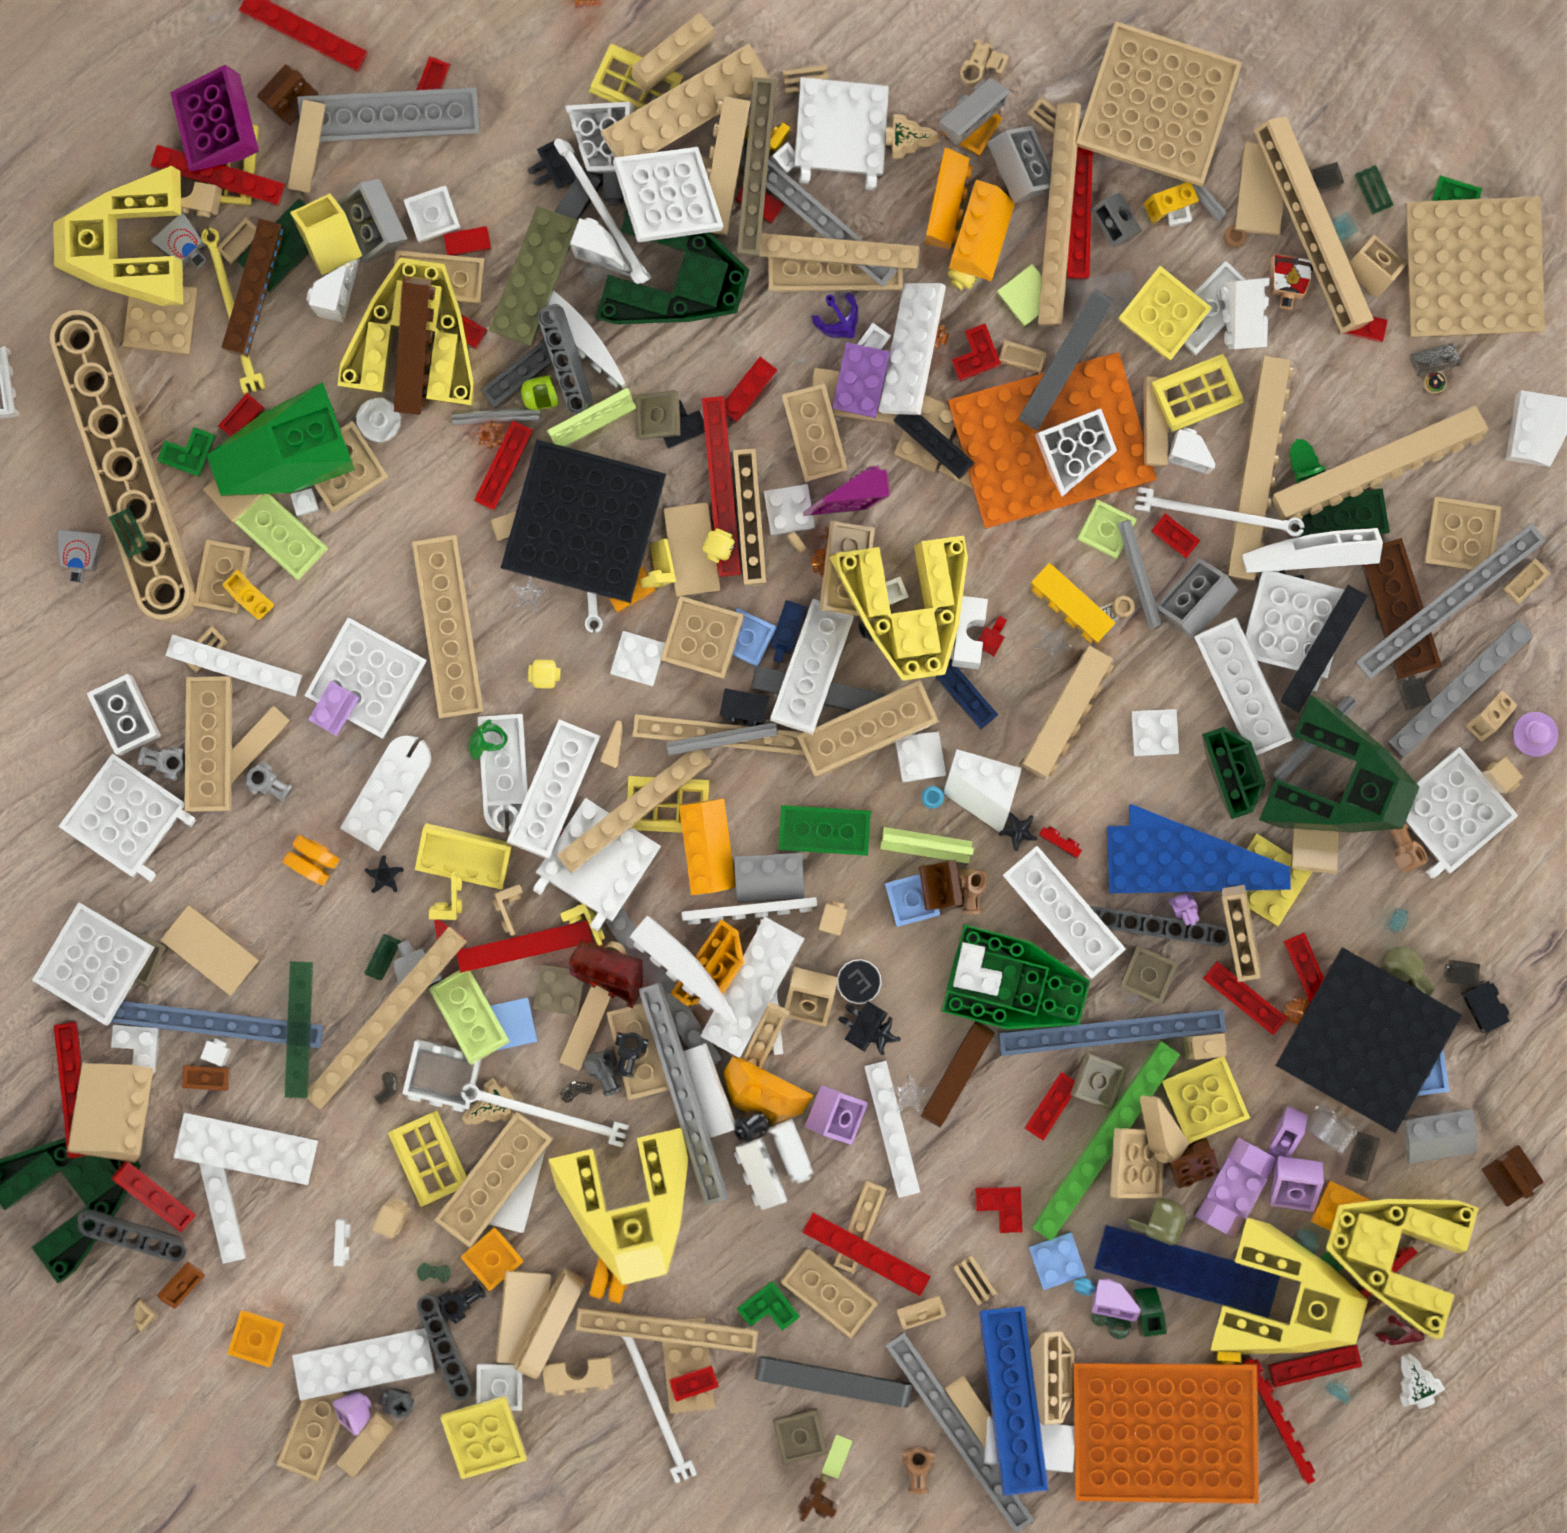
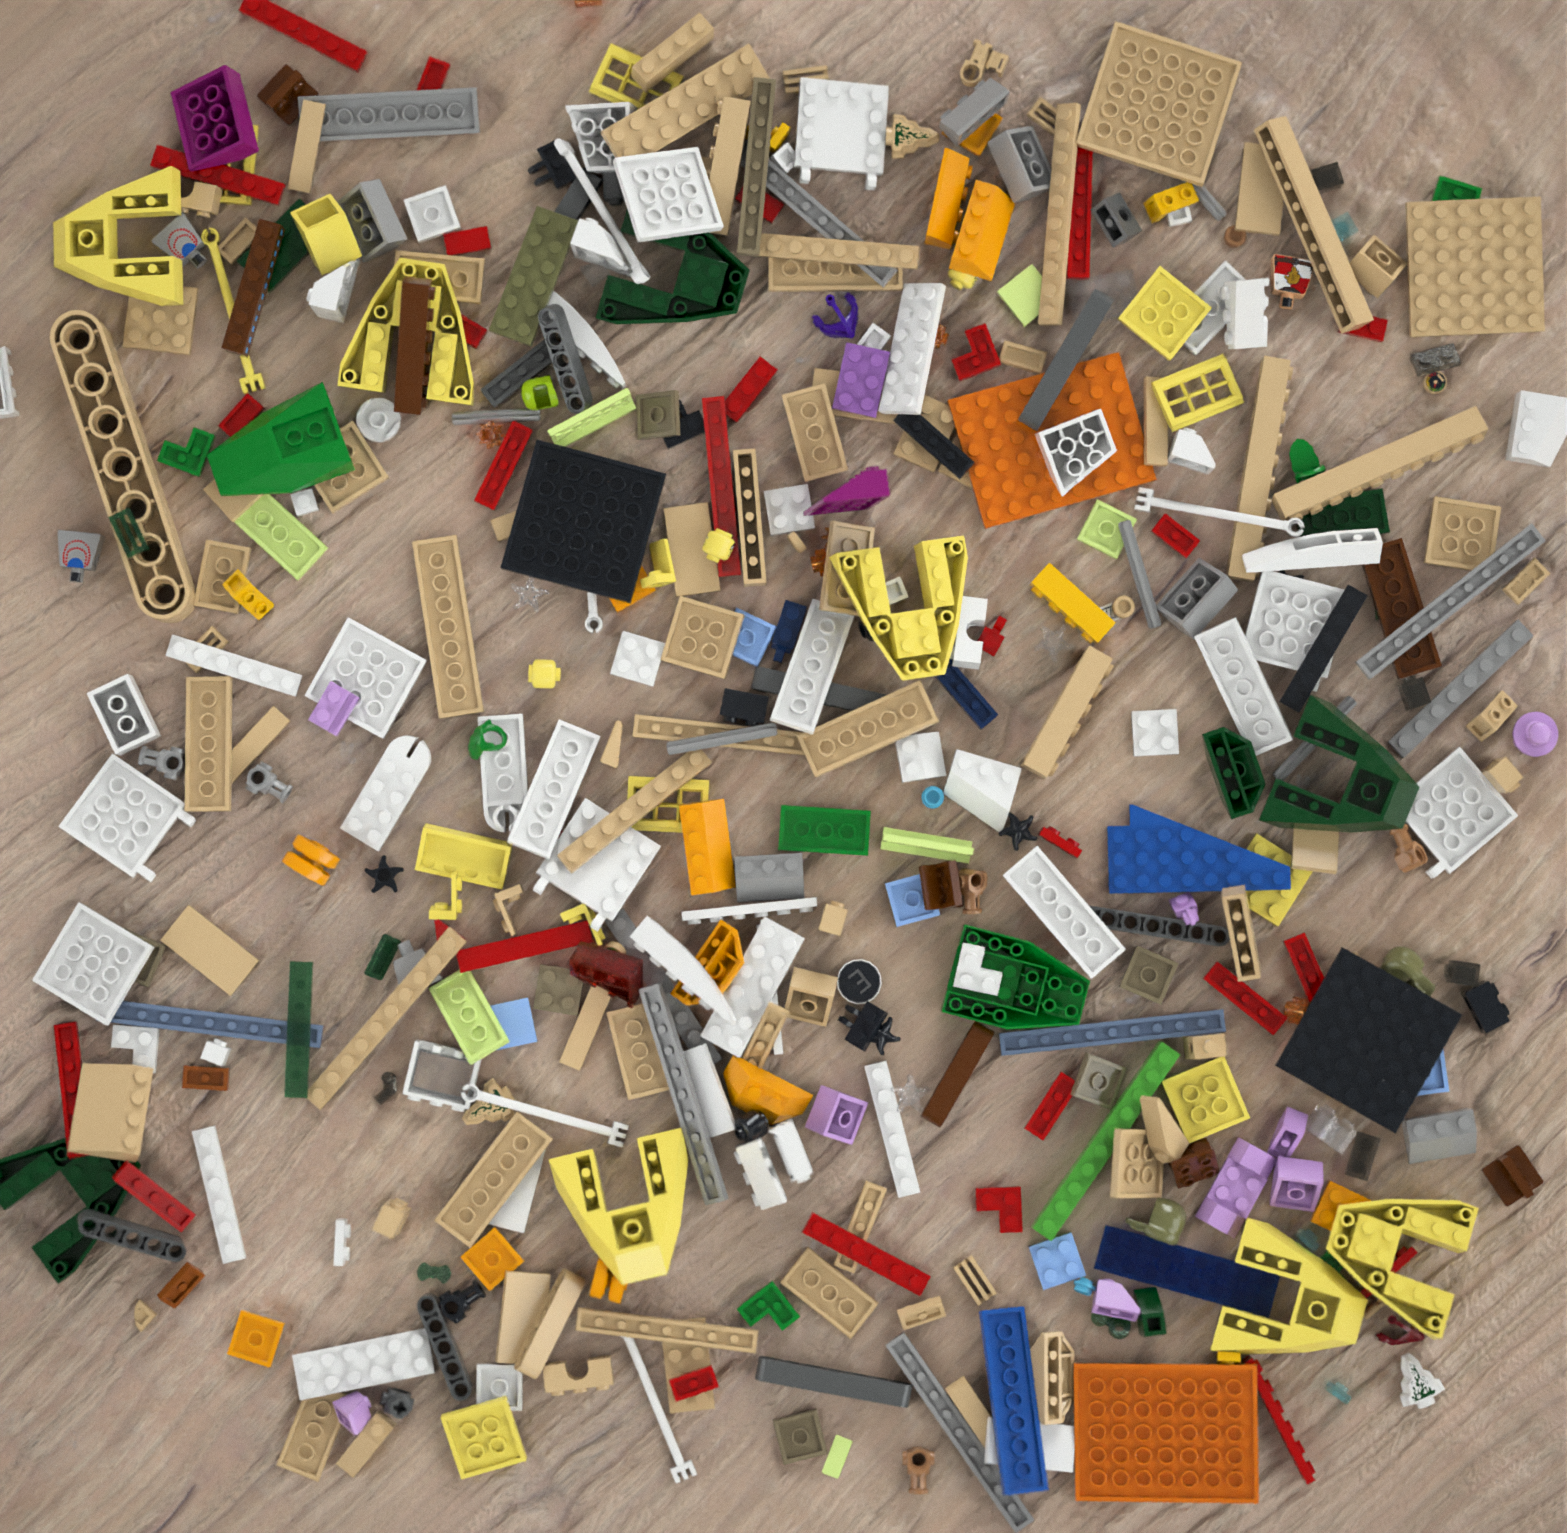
white plate [174,1113,318,1185] -> none
light yellow piece [388,1110,467,1207] -> none
clear smoke arm [561,1081,593,1103] -> none
dark grey connector [583,1049,622,1097] -> none
black connector [614,1032,649,1078] -> none
reddish brown bracket [798,1474,837,1523] -> none
red tile [1268,1344,1363,1388] -> none
clear green tile [1354,165,1394,215] -> none
clear light blue plate [1387,908,1409,932] -> none

